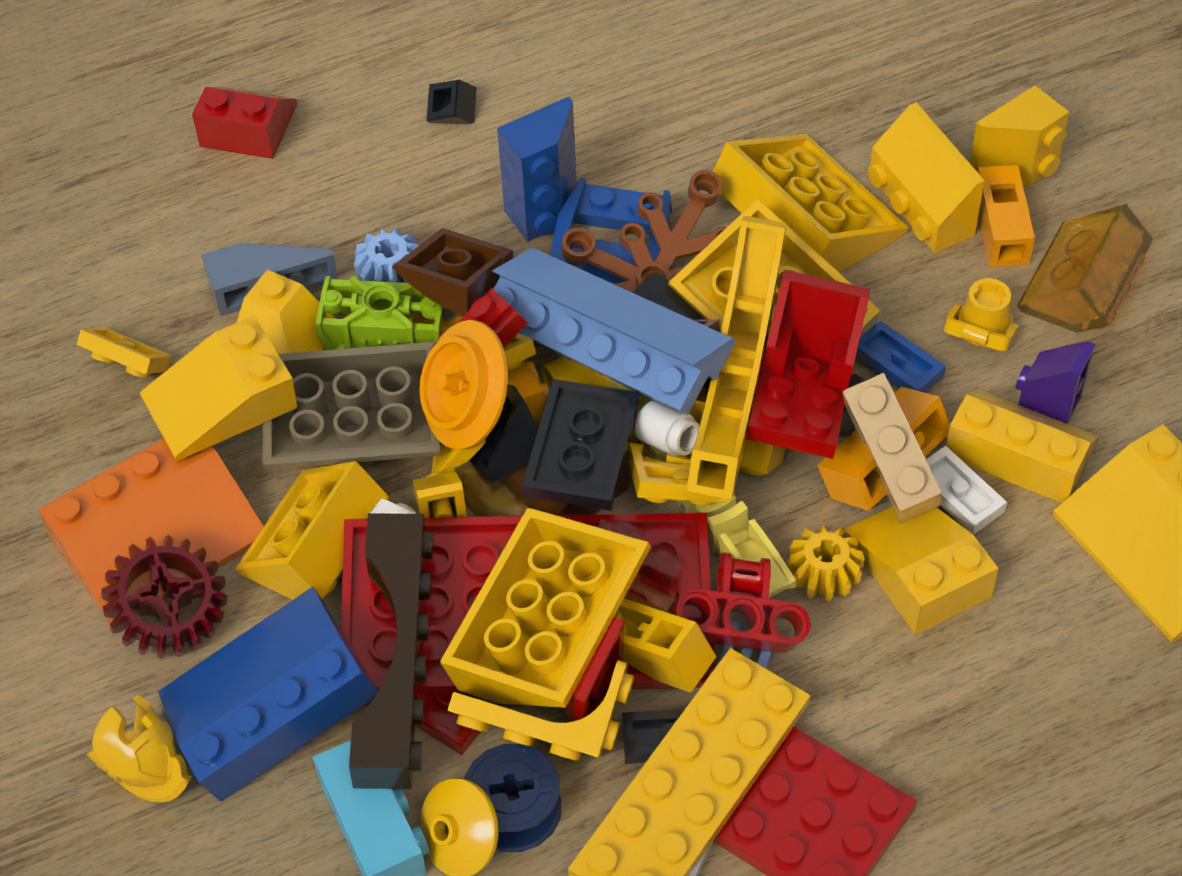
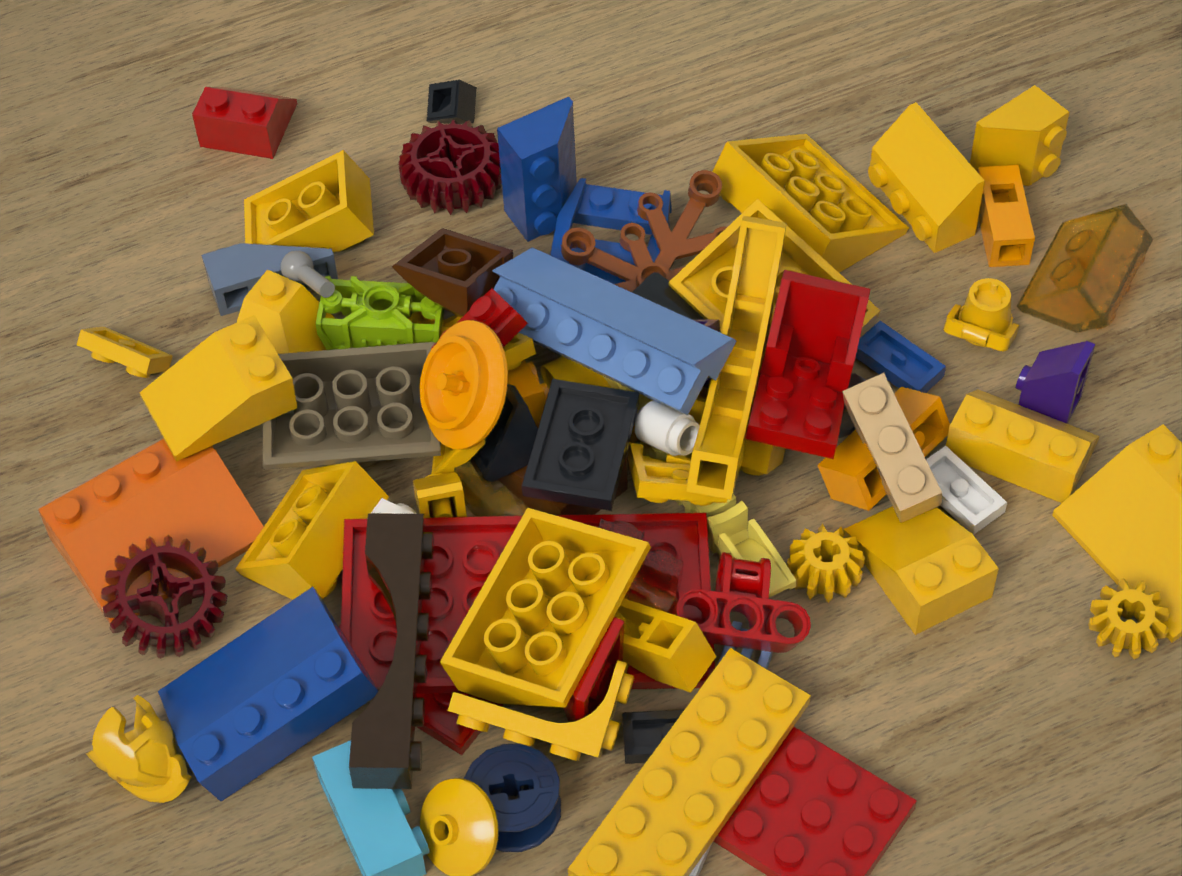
light blue gear [354,227,419,283] -> none
none -> yellow slope [244,150,374,252]
none -> light grey bar [280,251,335,298]
none -> dark red gear [398,118,502,215]
none -> yellow gear [1088,578,1170,660]

